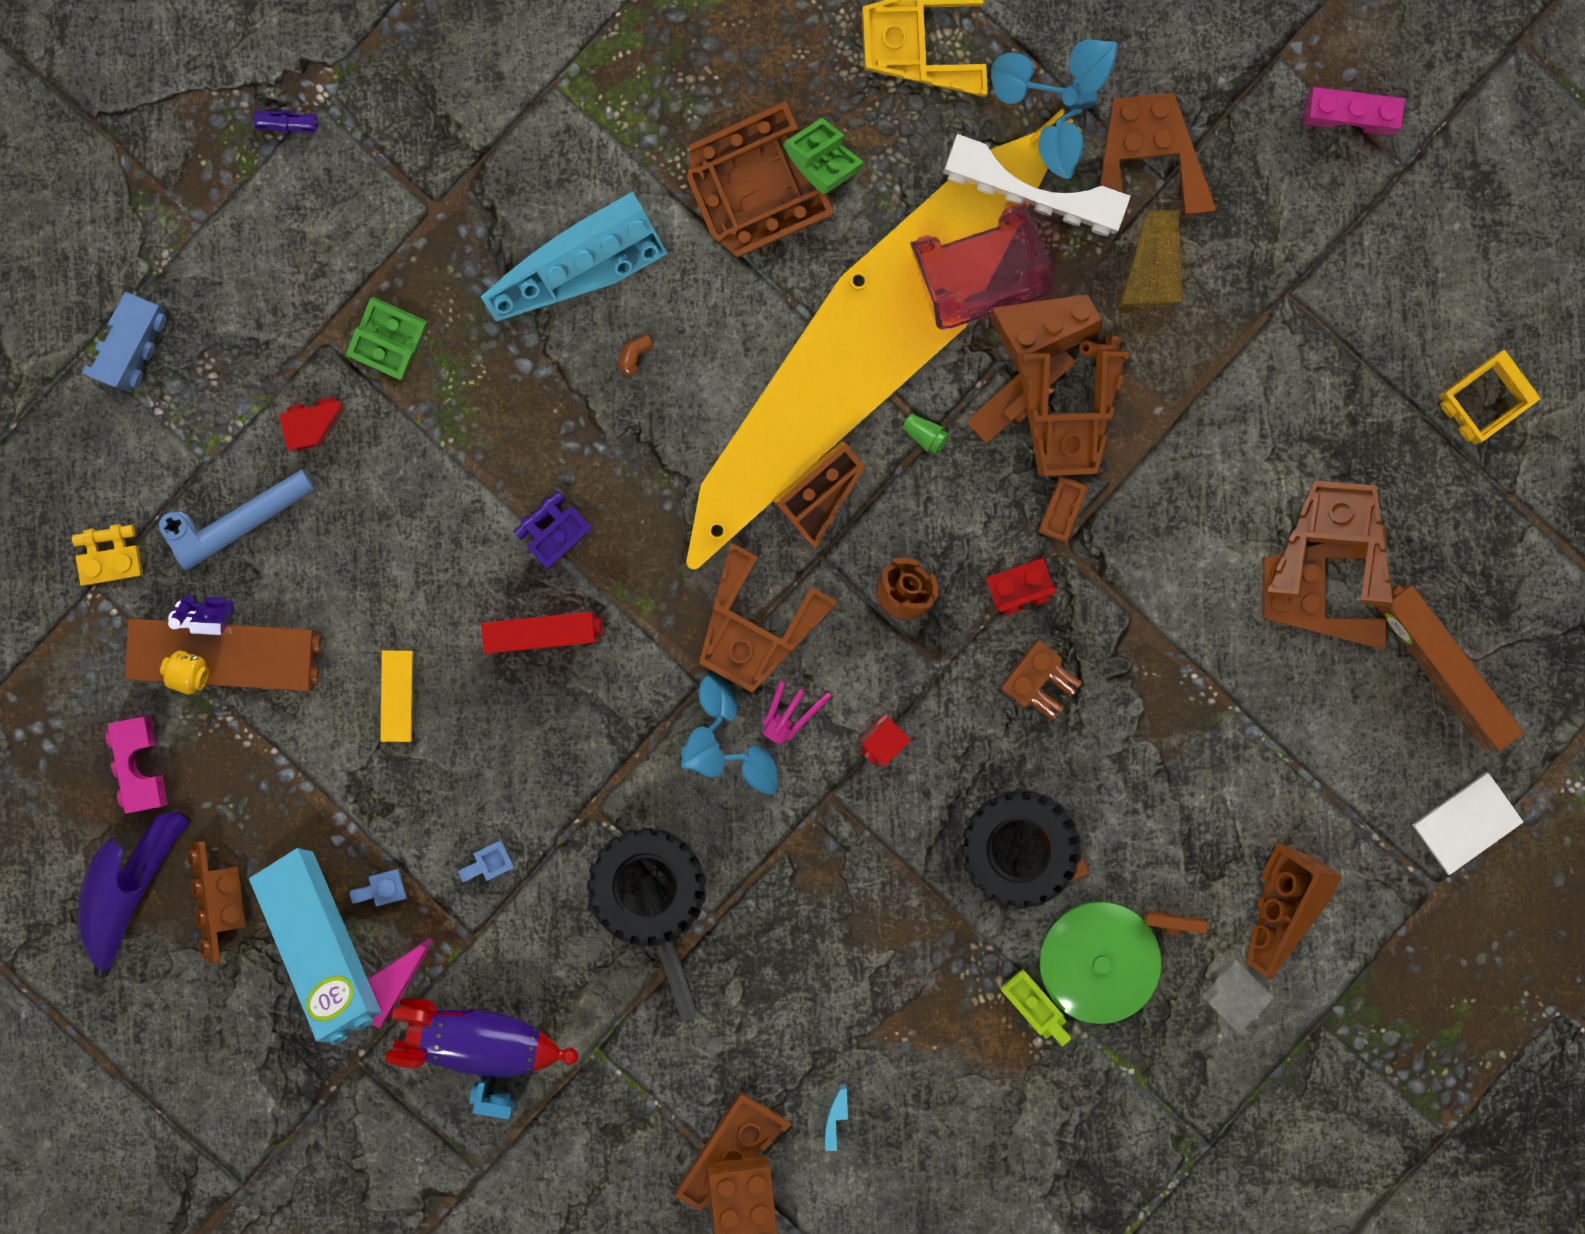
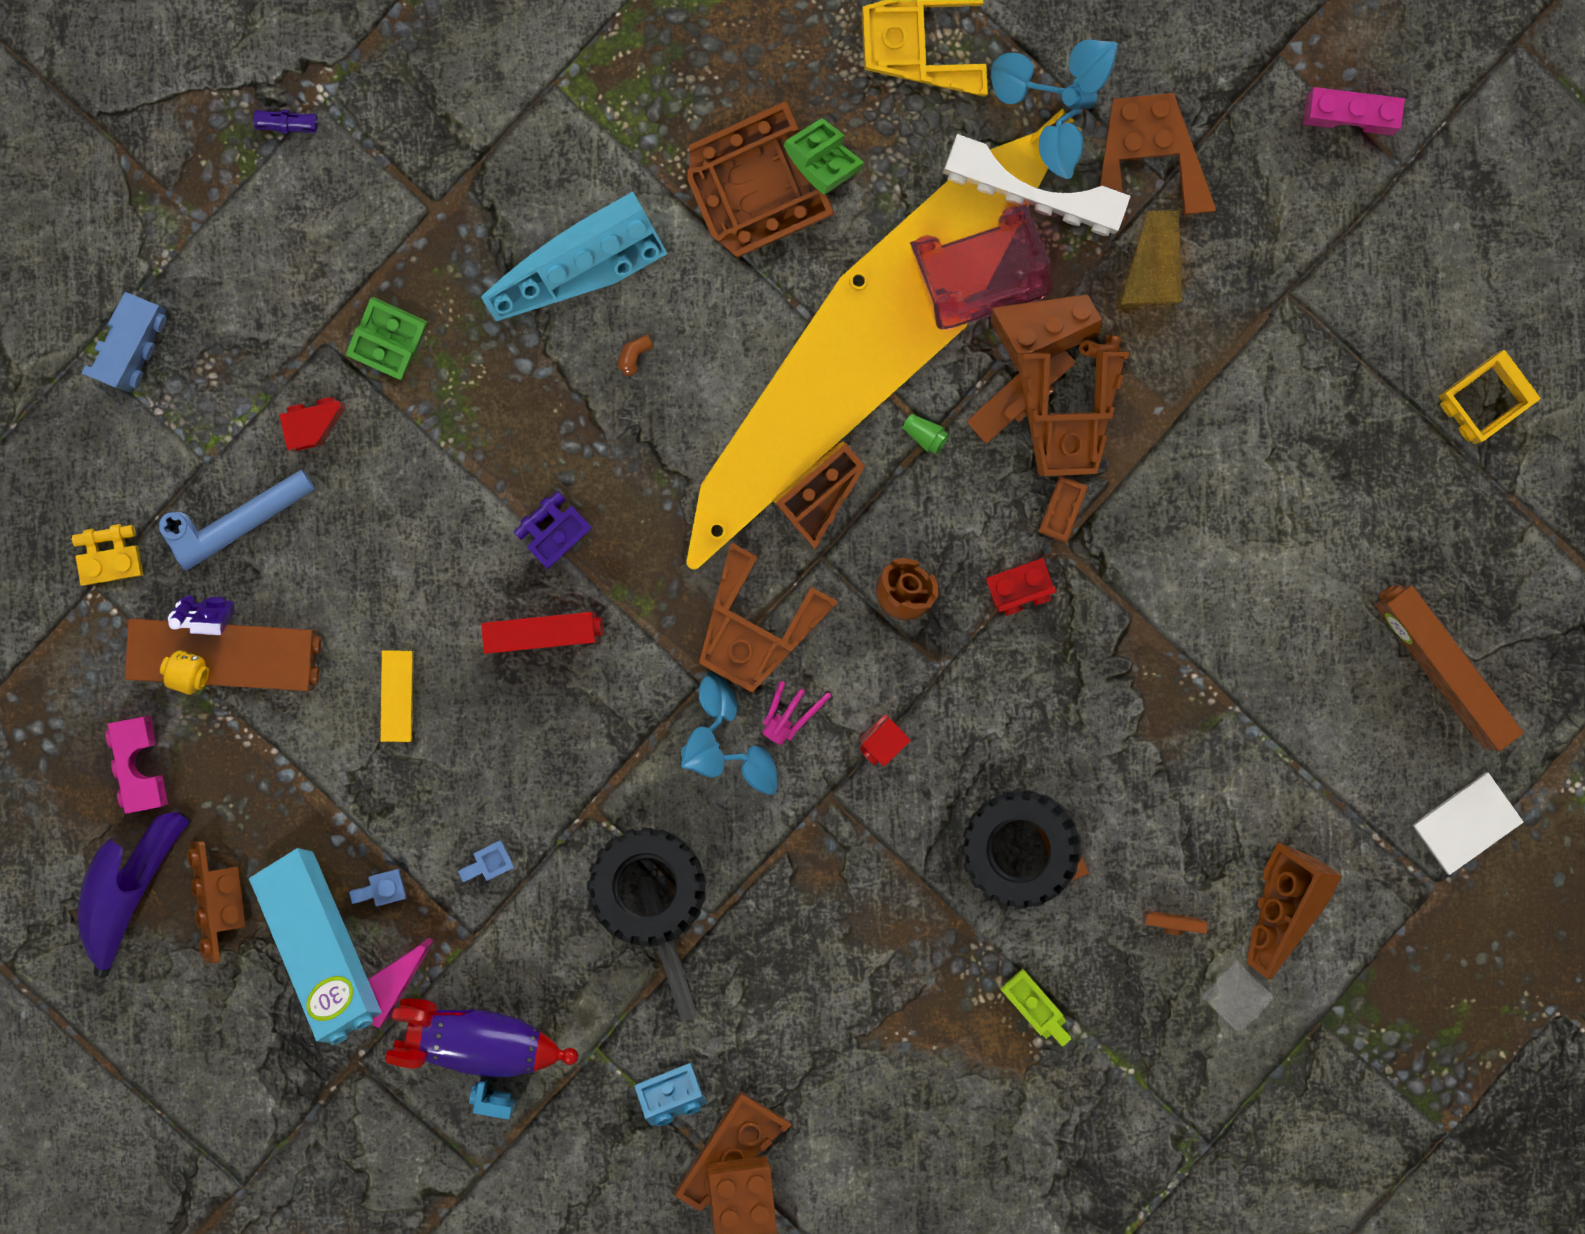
medium azure slope [825,1084,848,1151] -> none
dark orange brick [998,640,1082,721] -> none
bright green dish [1039,901,1161,1024] -> none
dark orange wing [1262,528,1386,649] -> none
dark orange wing [1268,481,1393,607] -> none
none -> dark azure bracket [634,1063,707,1127]

